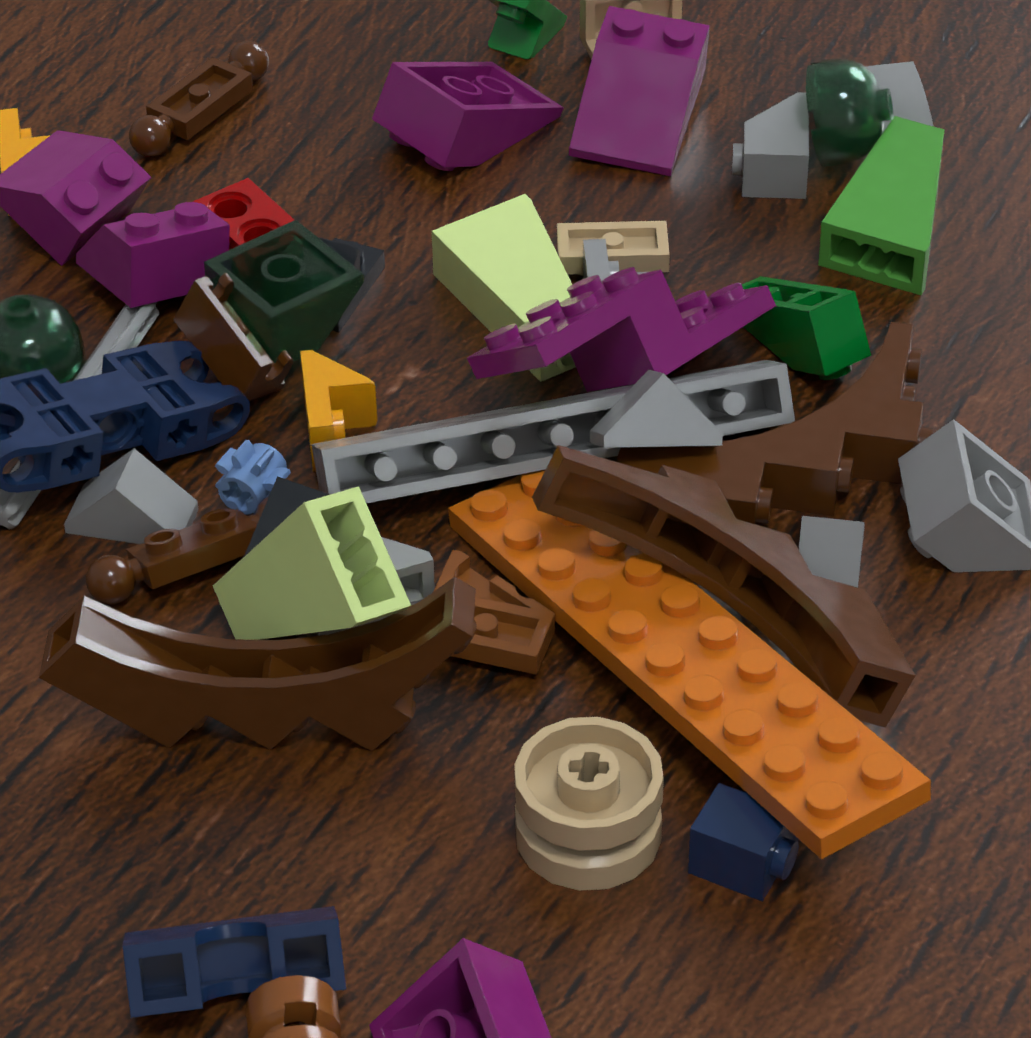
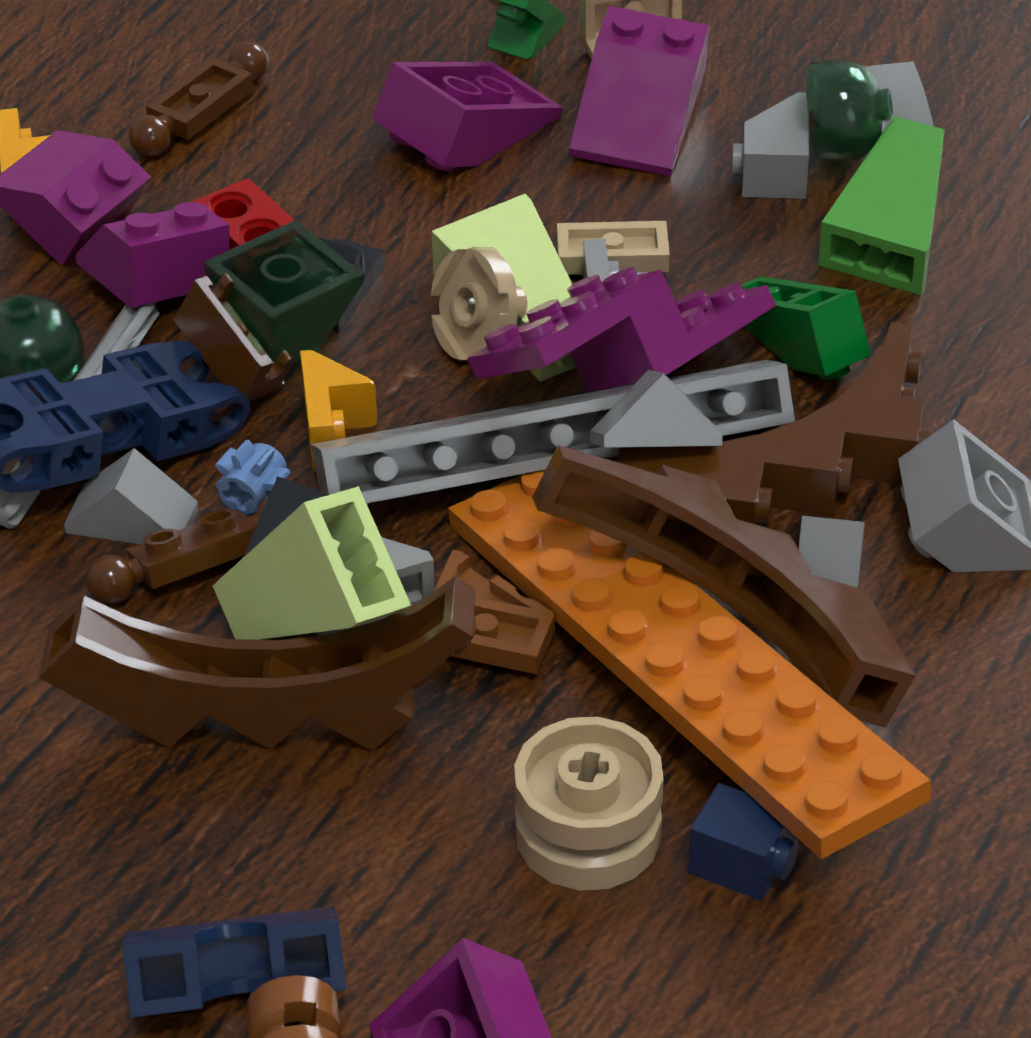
none -> tan plate [431,247,528,360]

